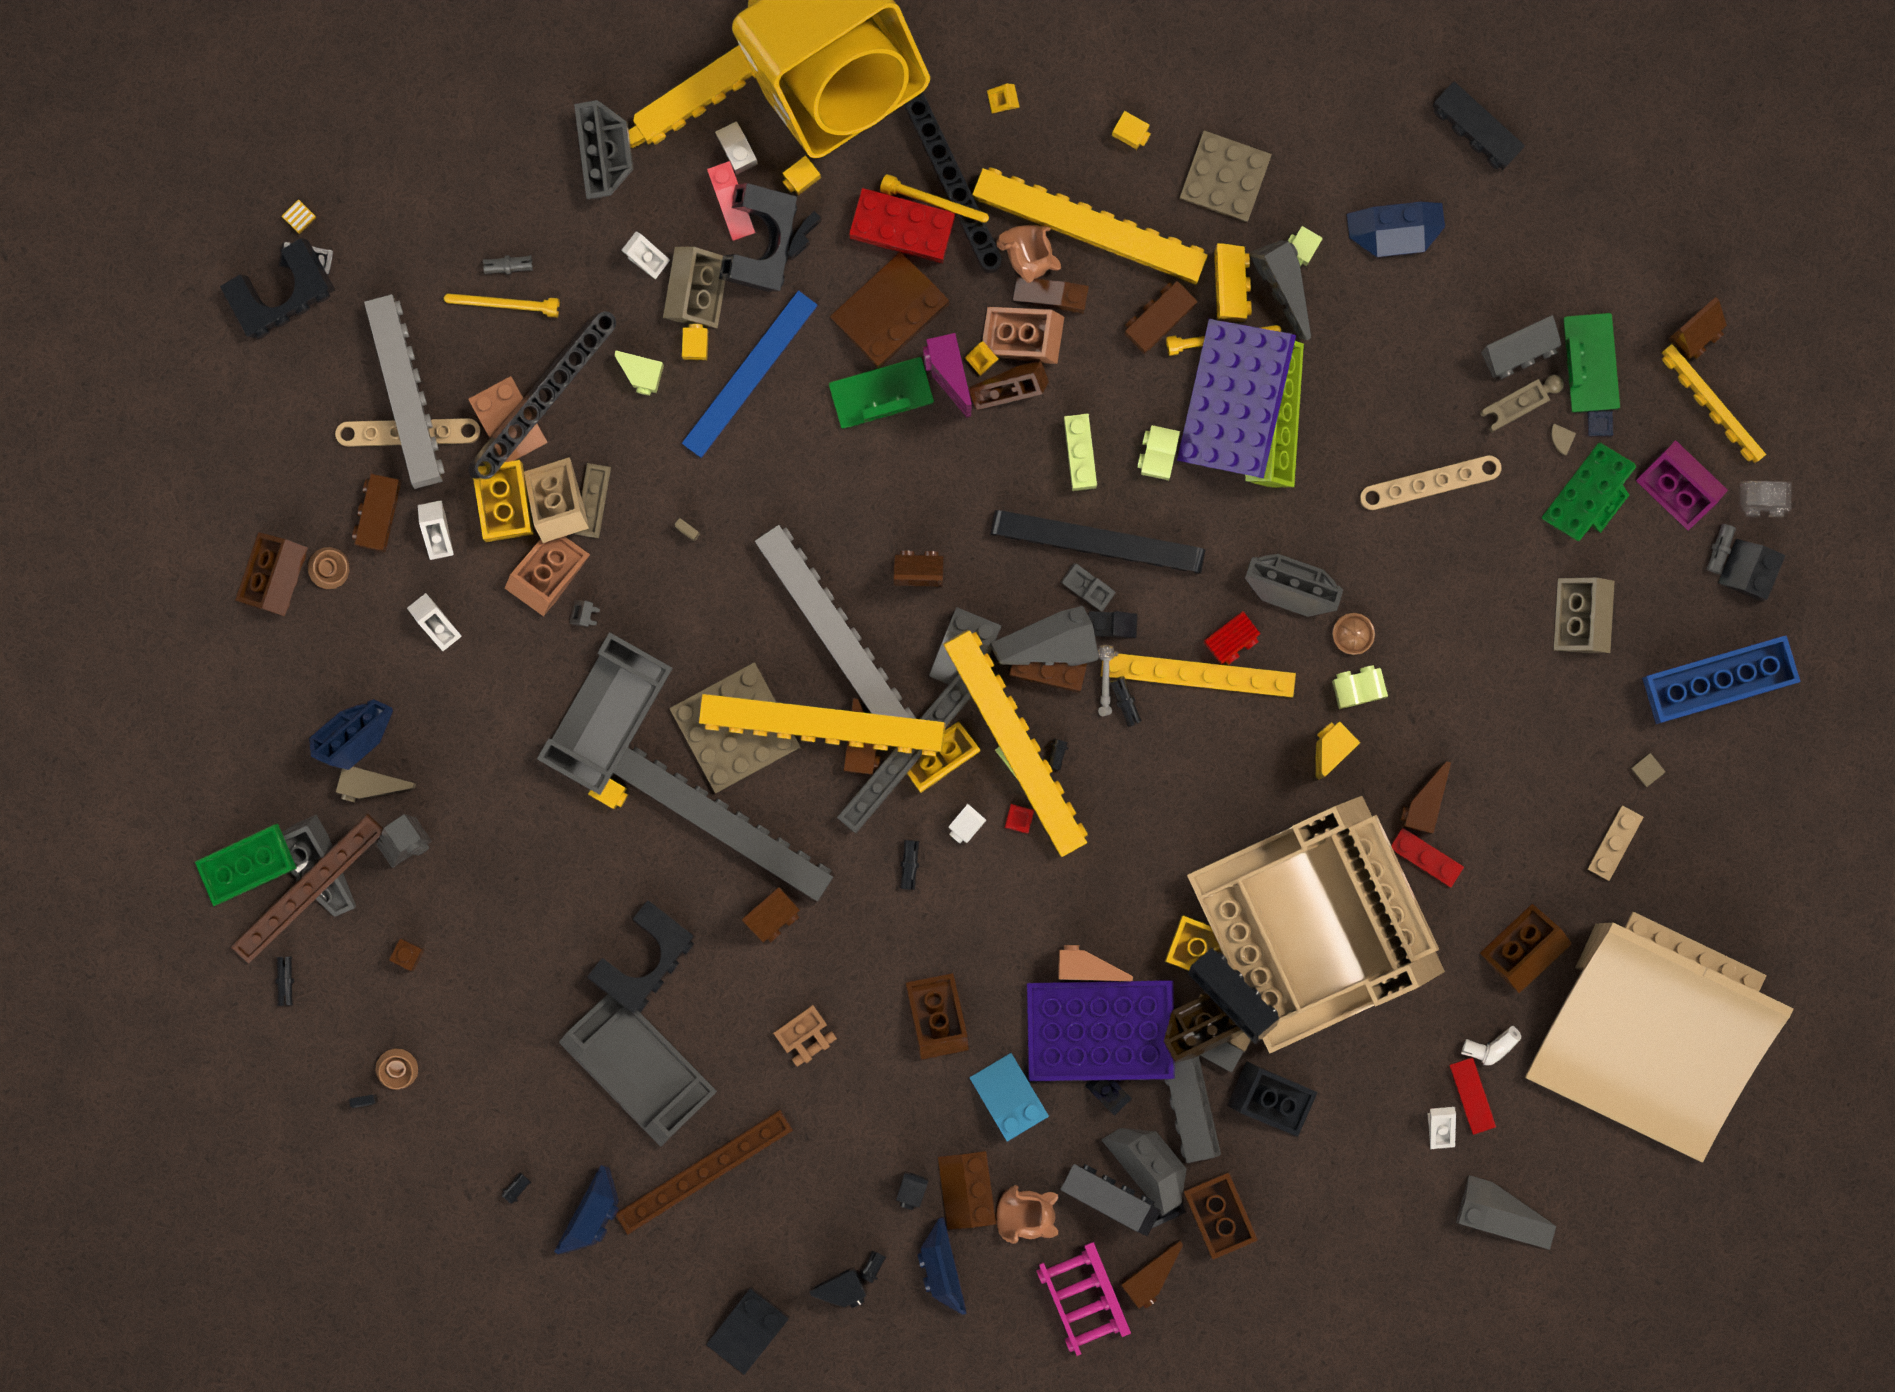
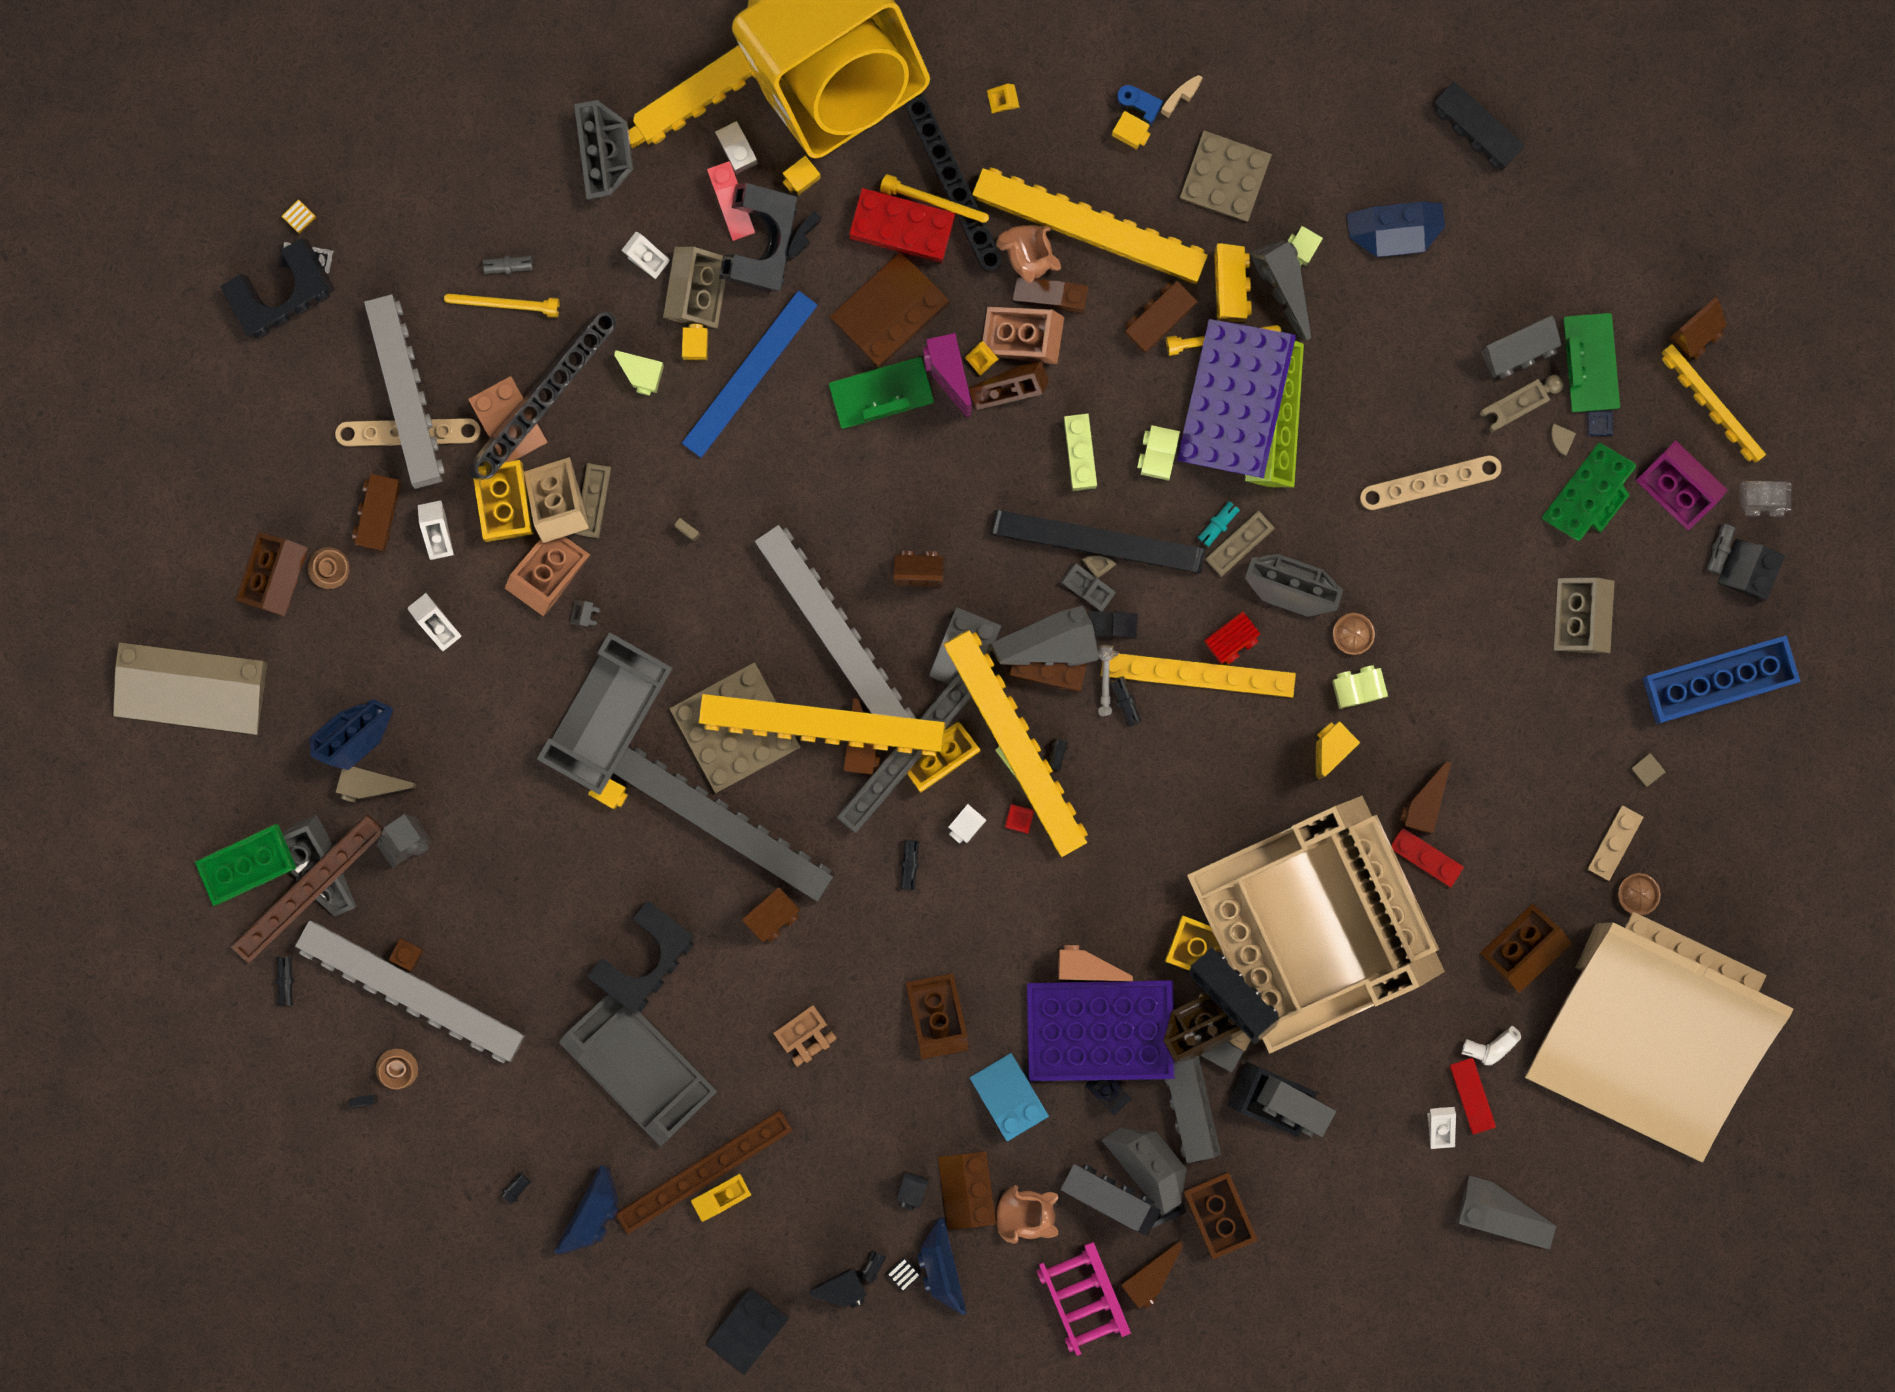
none -> slope [113,643,267,735]
none -> light grey brick [295,921,526,1063]
none -> yellow slope [691,1174,751,1222]
none -> tile [887,1257,921,1292]
none -> dark tan tile [1082,555,1116,578]
none -> blue leg [1117,85,1163,126]
none -> tan slope [1161,75,1203,118]
none -> teal pin [1197,501,1240,547]
none -> dark tan tile [1205,511,1275,577]
none -> dark grey brick [1256,1076,1336,1137]
none -> medium nougat hat [1618,873,1661,916]

